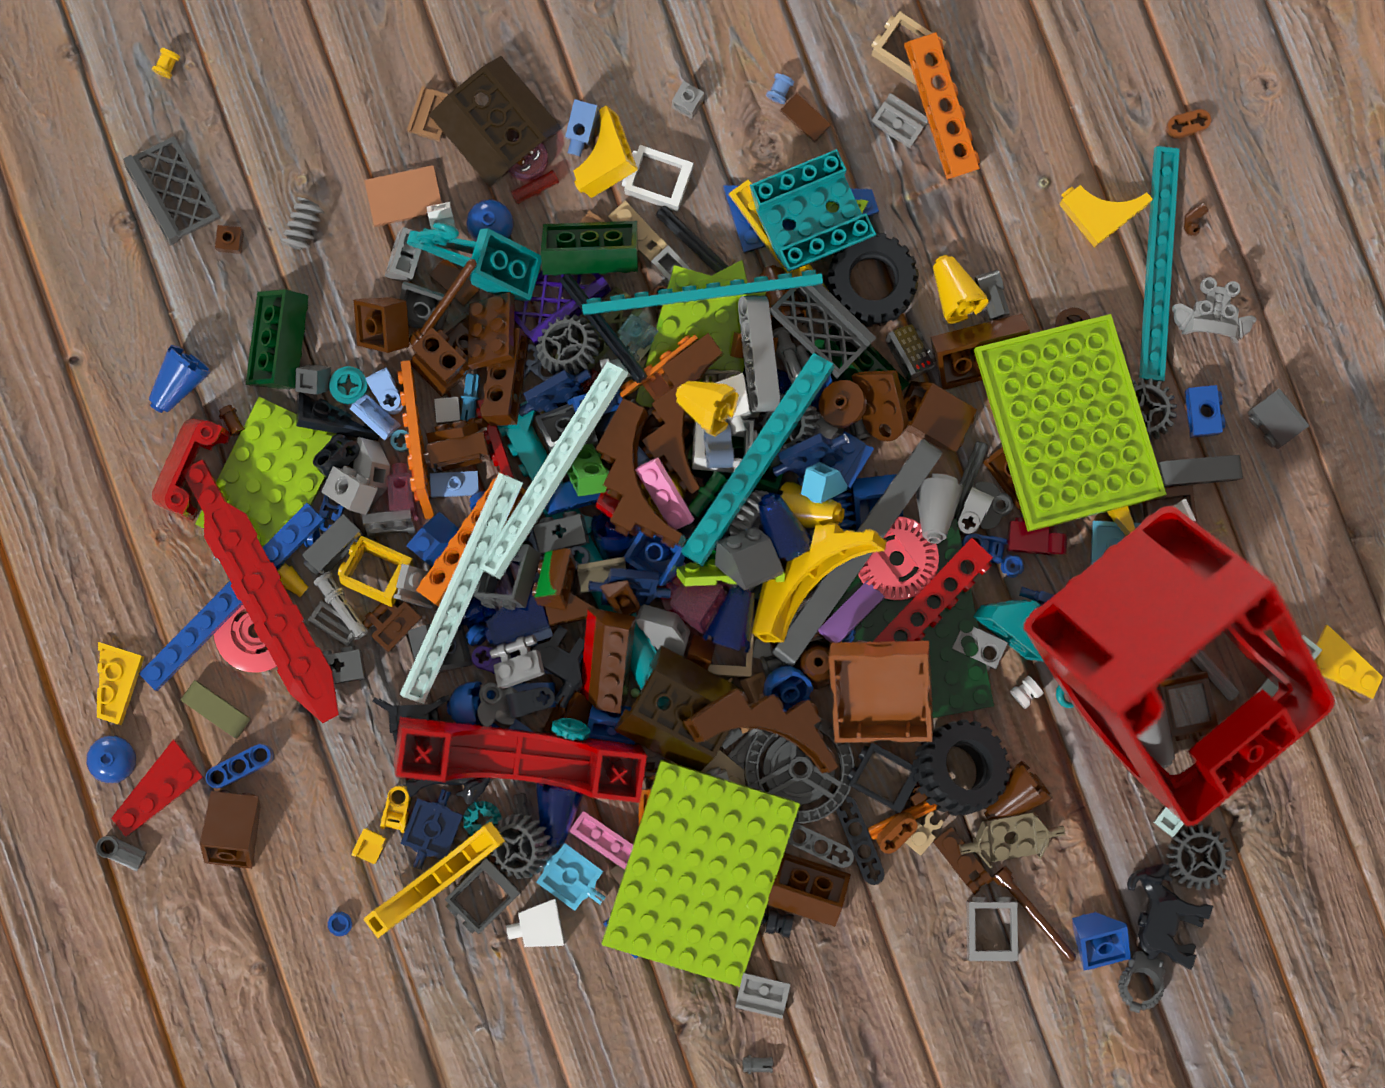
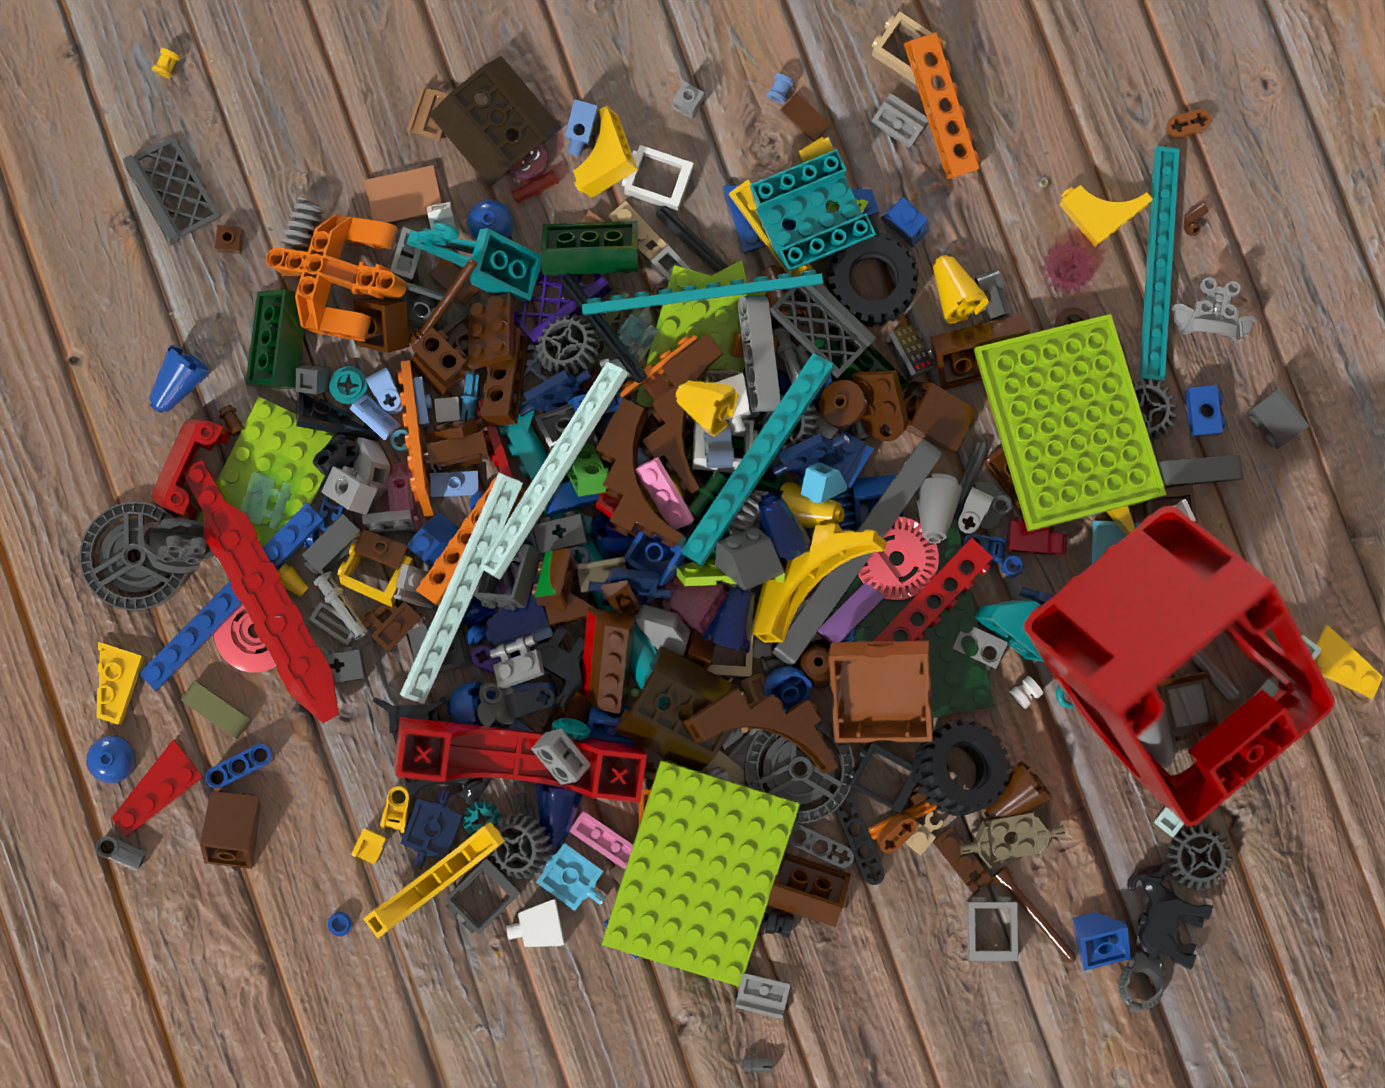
none -> dark grey piece [79,502,188,611]
none -> dark grey piece [137,516,214,573]
none -> clear light blue plate [240,472,292,530]
none -> orange piece [266,214,407,342]
none -> reddish brown plate [354,529,408,570]
none -> light blue plate [413,377,432,428]
none -> light grey brick [531,729,591,785]
none -> yellow cone [799,137,834,163]
none -> blue torso [880,197,929,248]
none -> clear pink gear [1042,241,1094,294]

